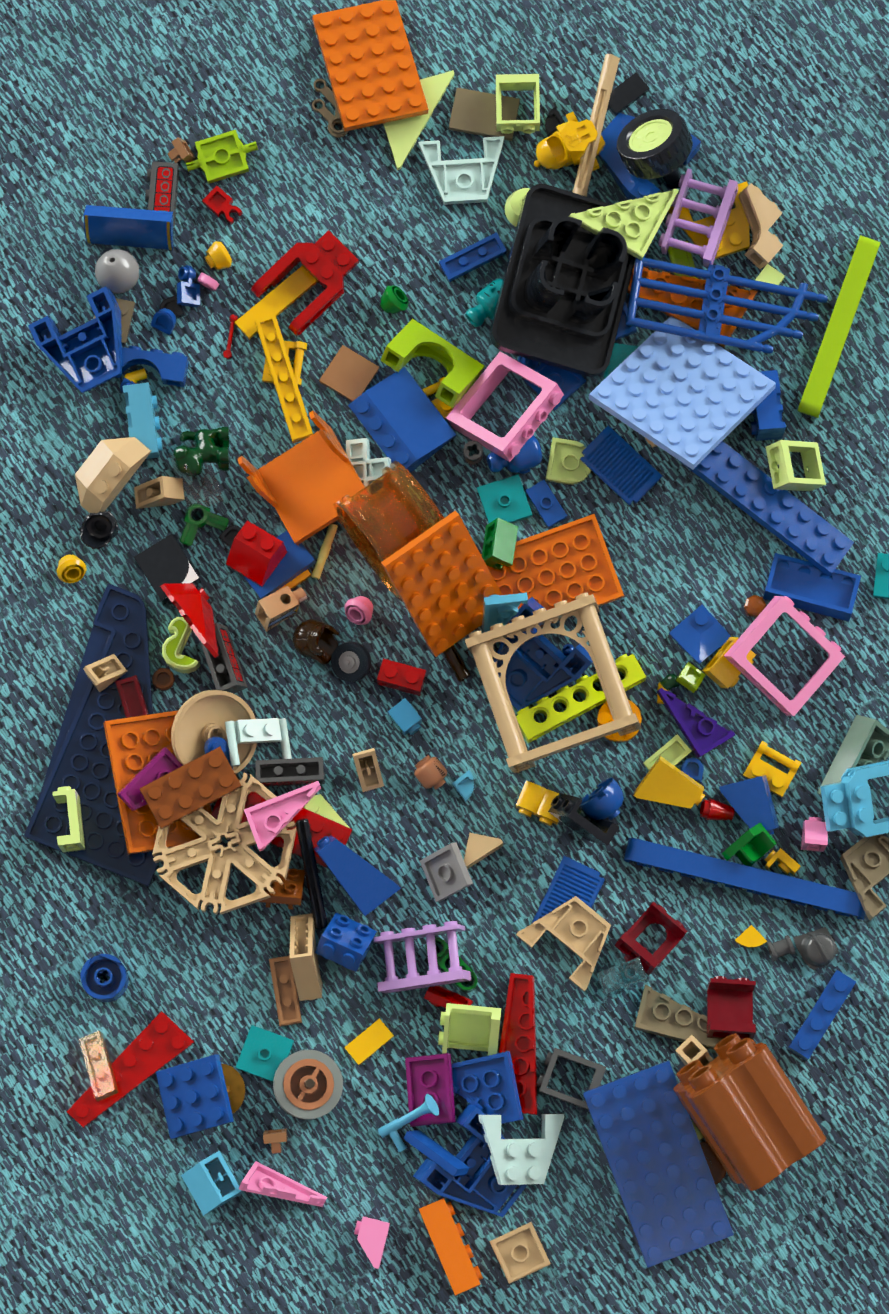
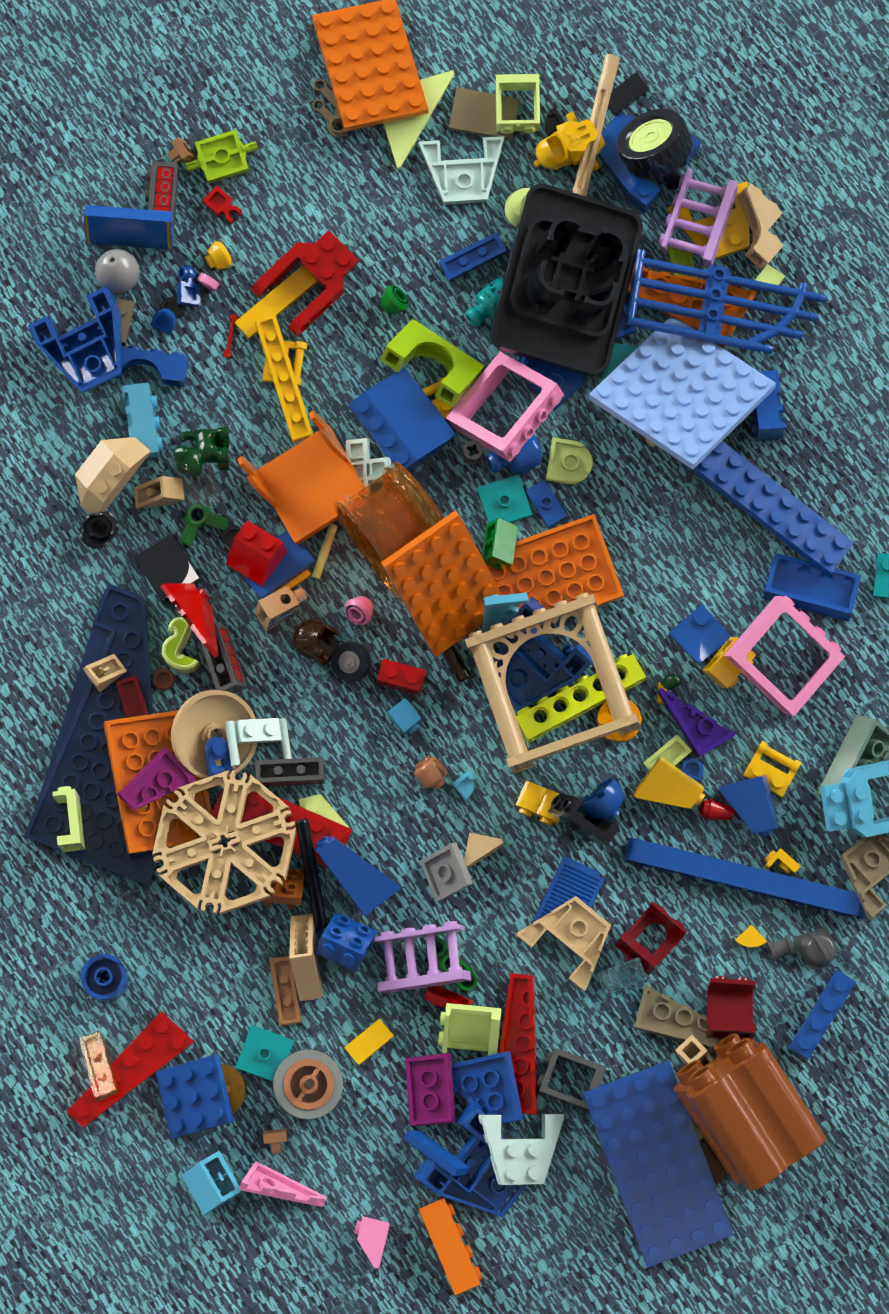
yellow cone [57,554,87,583] -> none
yellow arm [120,368,147,393] -> none
dark orange plate [139,747,242,829] -> none
bright pink wing [244,781,321,851] -> none
medium nougat tile [319,345,380,402] -> none
tan slope [352,748,384,792] -> none
medium azure piece [378,1094,439,1152] -> none
tan tile [489,1222,551,1284] -> none
yellowish green tile [569,188,679,260] -> none
blue window [580,425,662,505] -> none
lime tile [676,662,706,693] -> none
green panel [722,823,776,867] -> none
dark orange tile [744,595,766,618] -> none
yellowish green window [765,440,826,491] -> none
lime beam [797,235,881,418] -> none
bright pink slope [801,817,828,852] -> none

